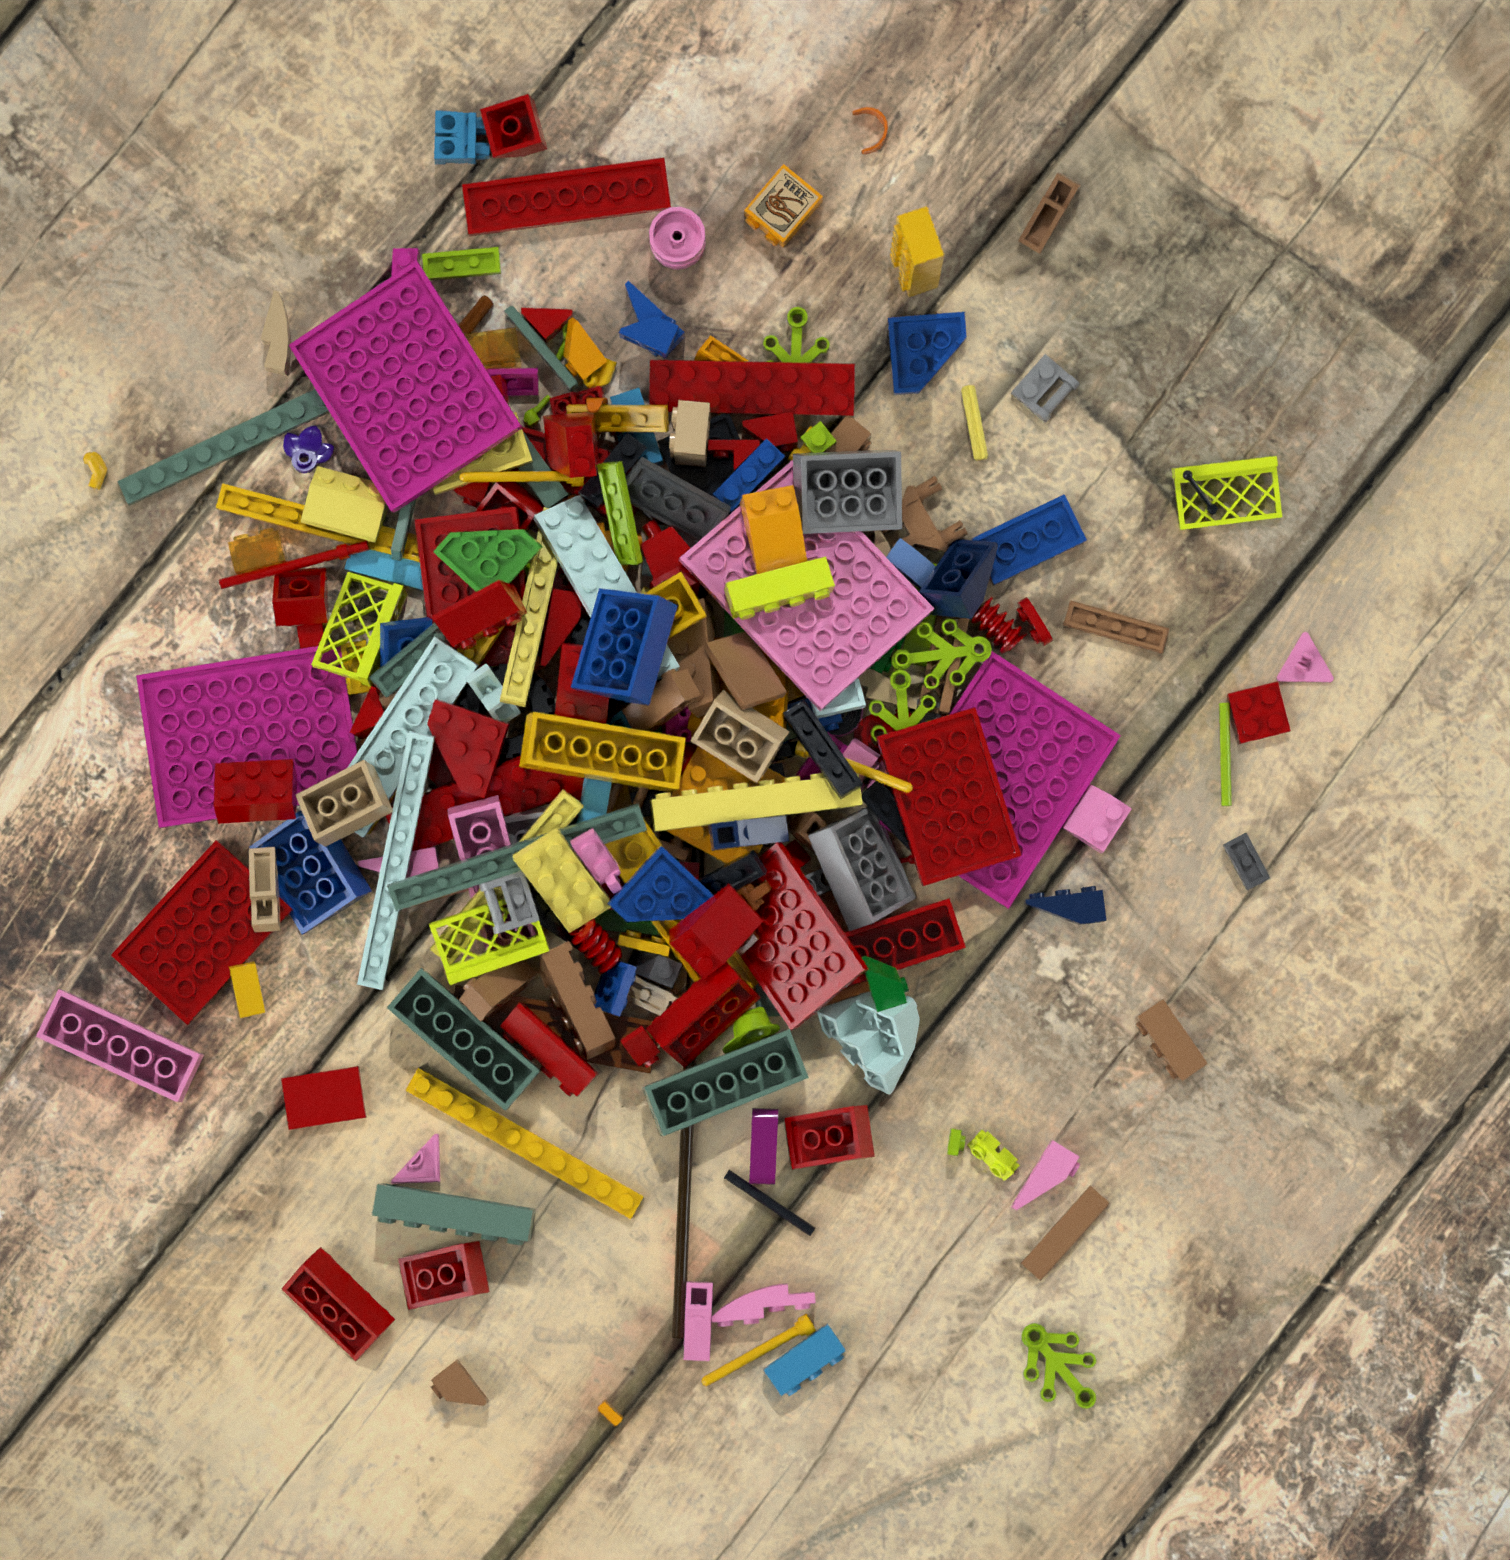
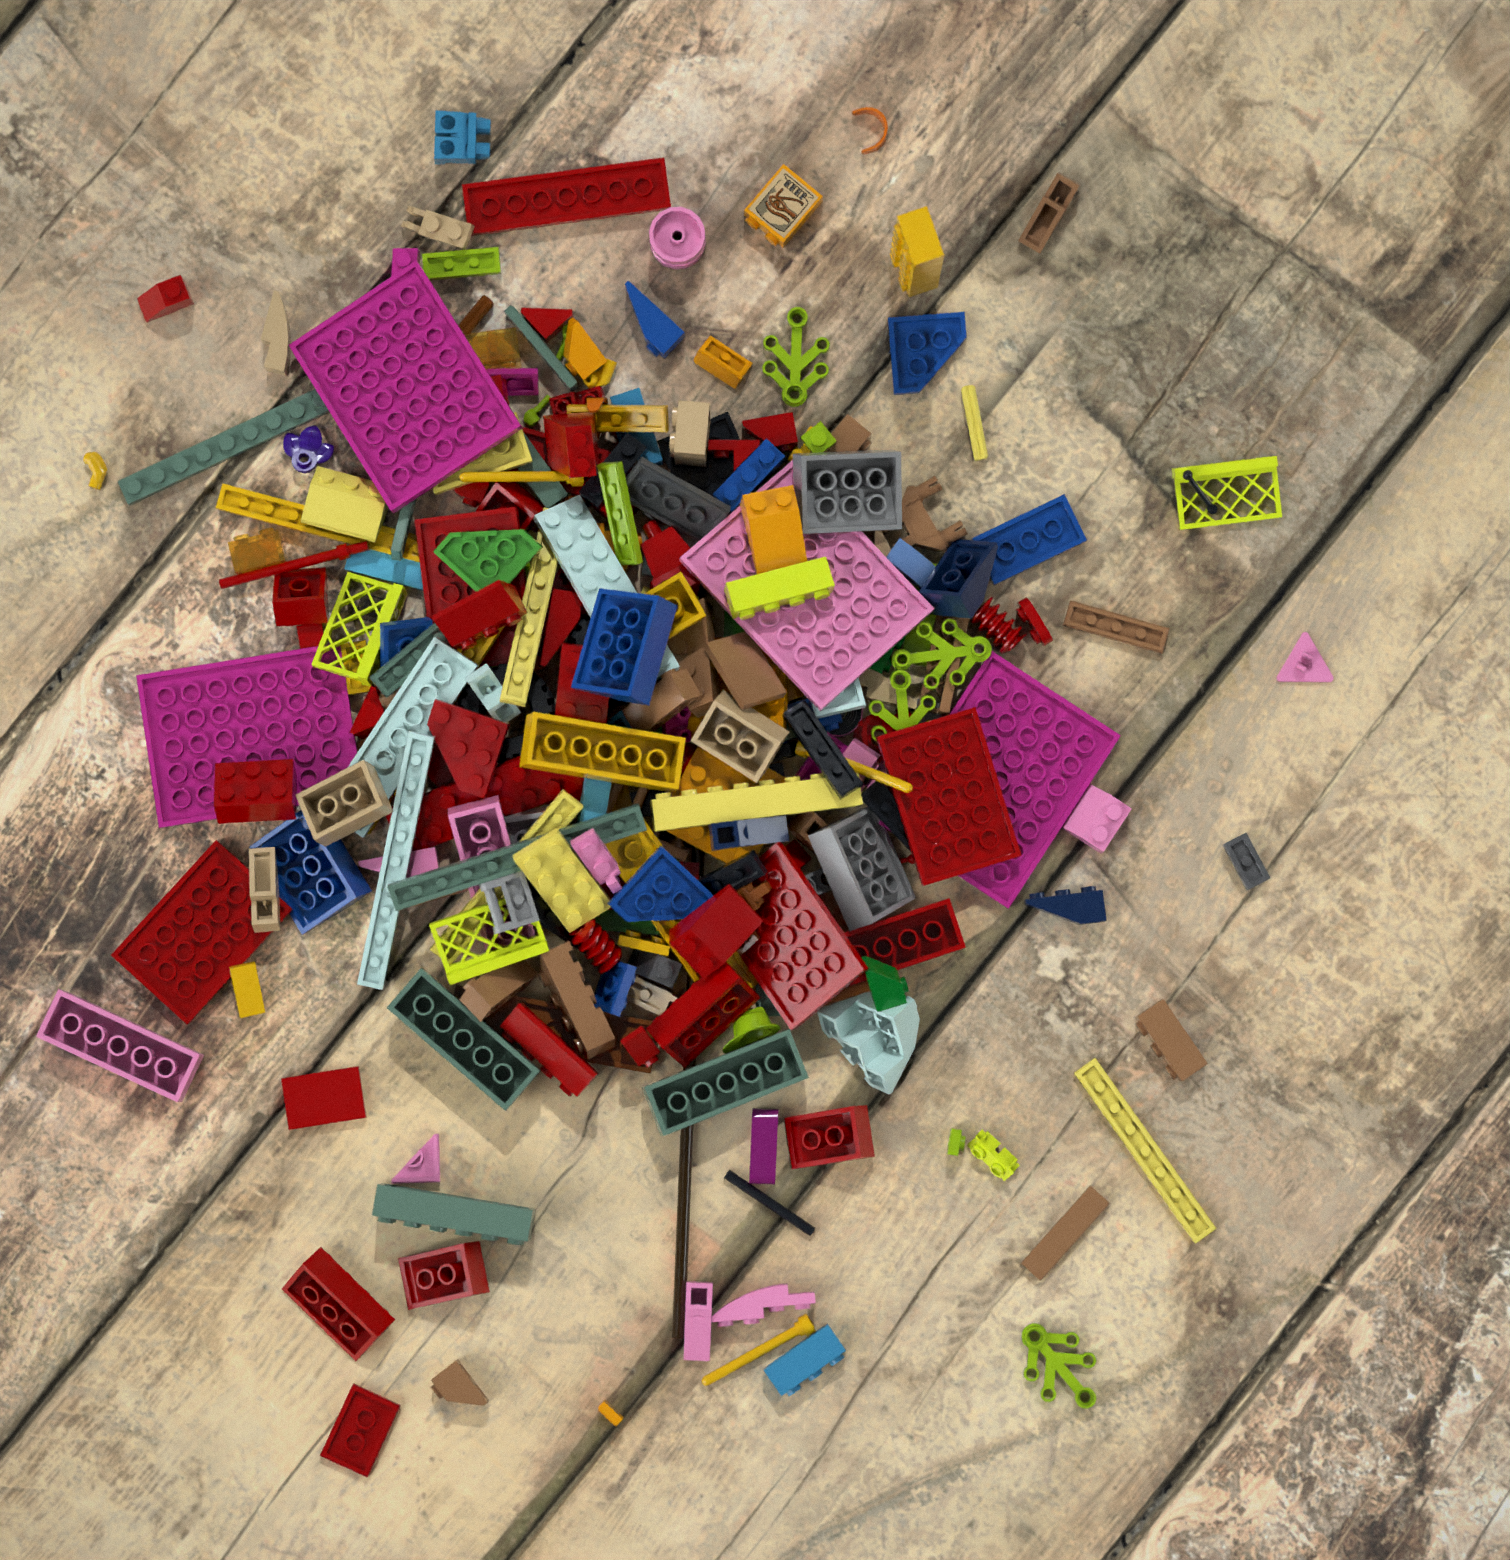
yellow plate [405,1068,644,1219] -> none
red slope [480,94,548,159] -> none
blue slope [619,315,679,359] -> none
red plate [649,359,855,416] -> none
light grey plate [1011,354,1080,423] -> none
bright pink slope [1011,1140,1080,1210] -> none
lime bar [1219,703,1232,806] -> none
red plate [1227,681,1291,744] -> none
none -> red slope [137,275,194,323]
none -> red tile [320,1383,401,1477]
none -> tan hinge [401,206,475,250]
none -> light yellow tile [1074,1058,1217,1244]

